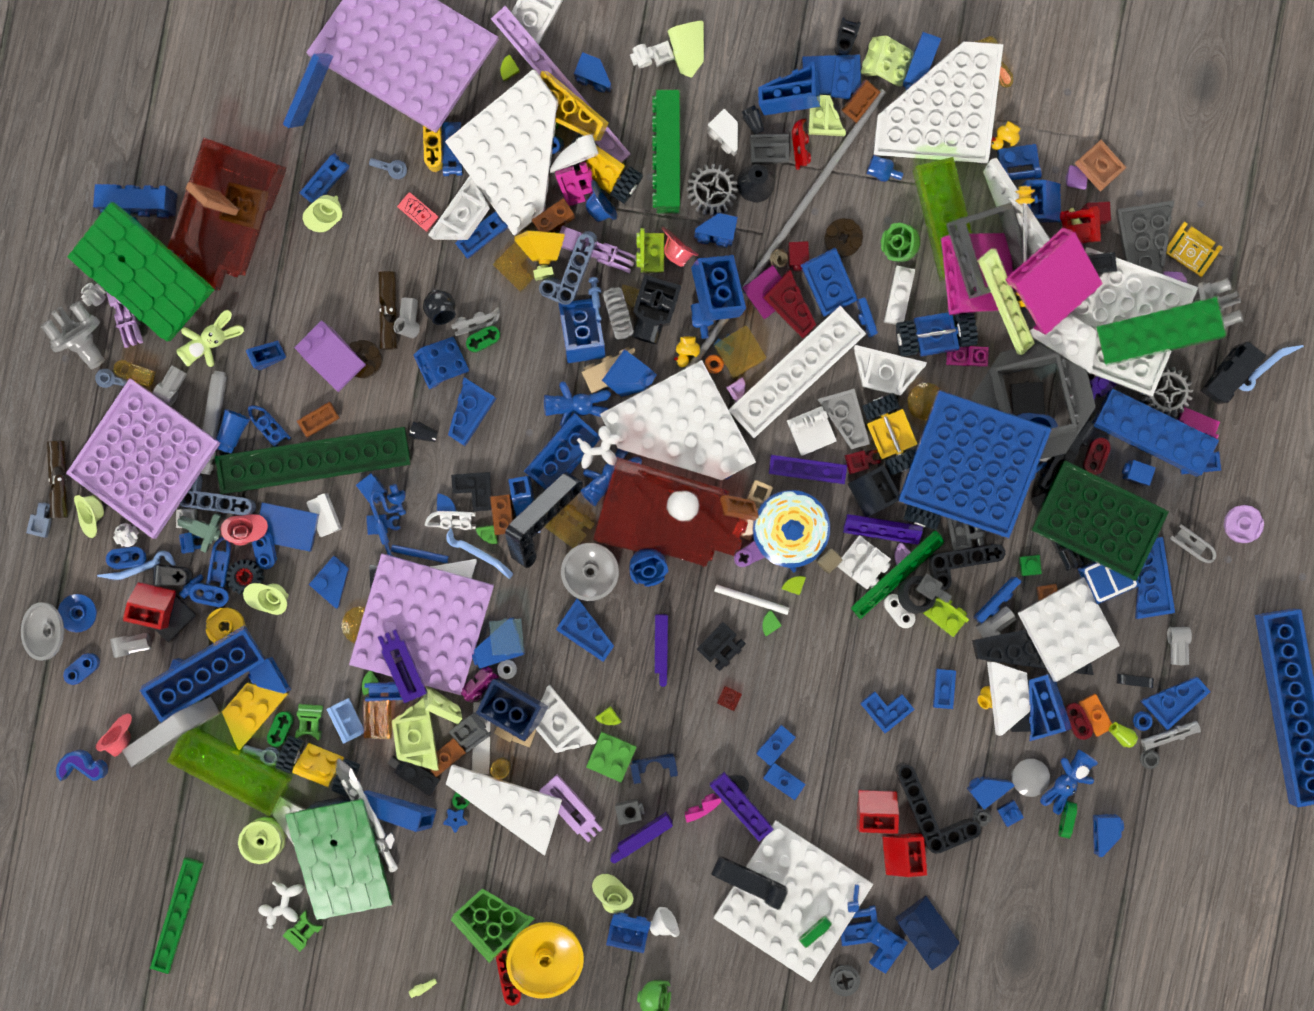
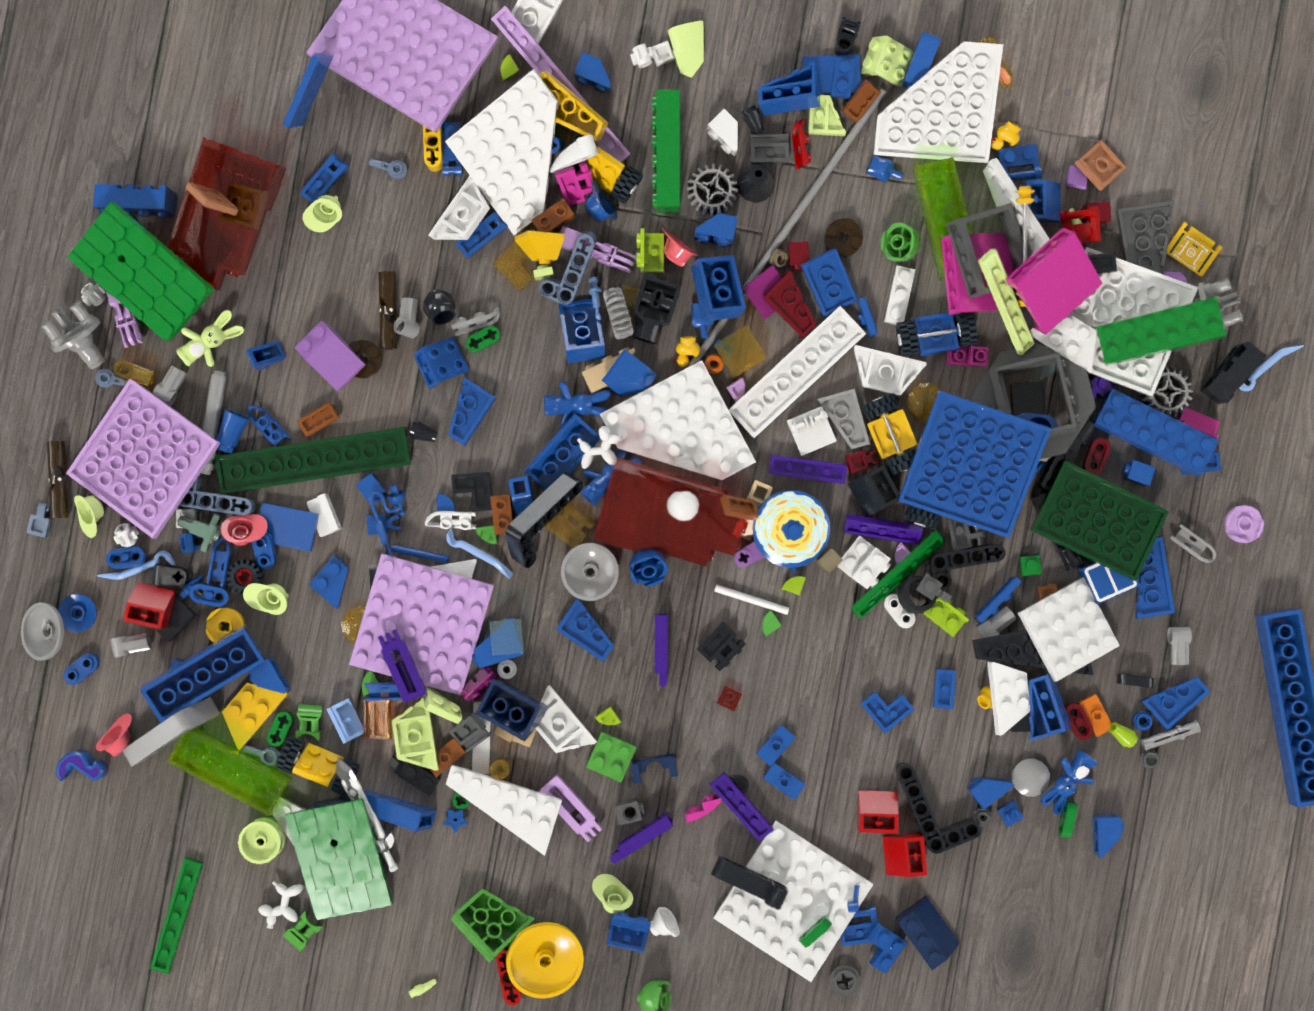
coral tile [397,192,439,232] -> none

